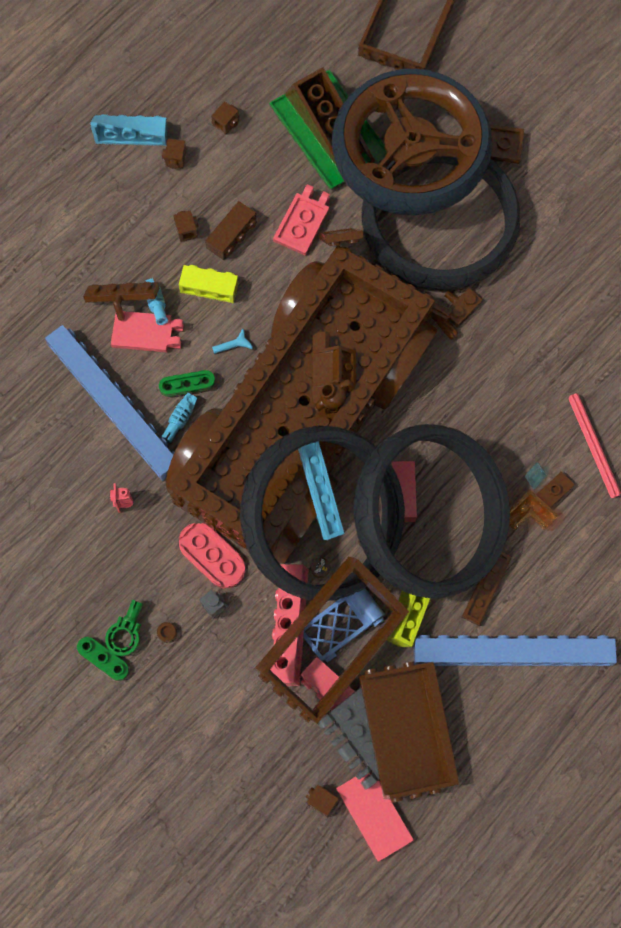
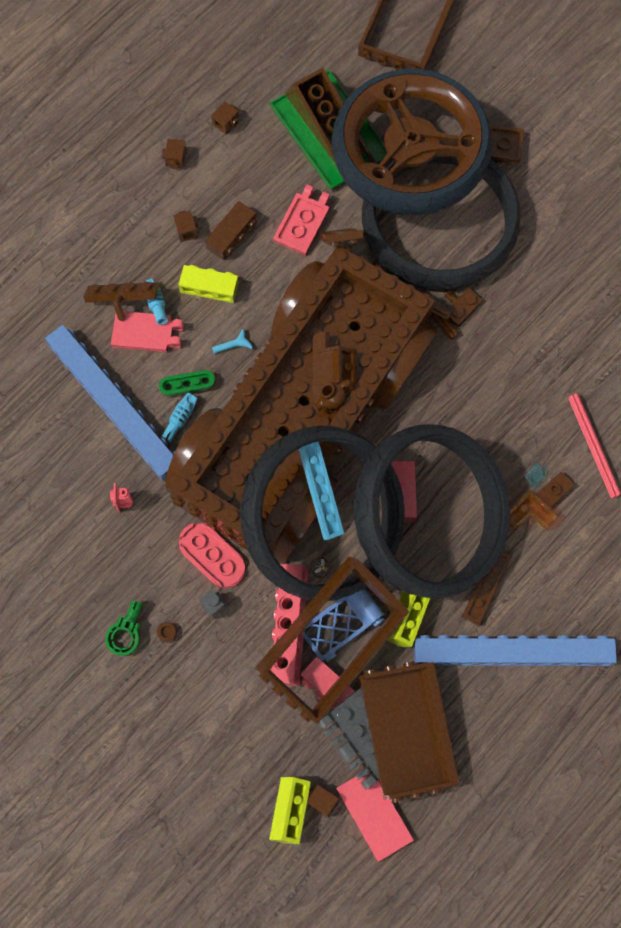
green plate [77,637,129,681] -> none
medium azure wedge [91,114,168,146] -> none
none -> neon yellow brick [269,777,311,844]

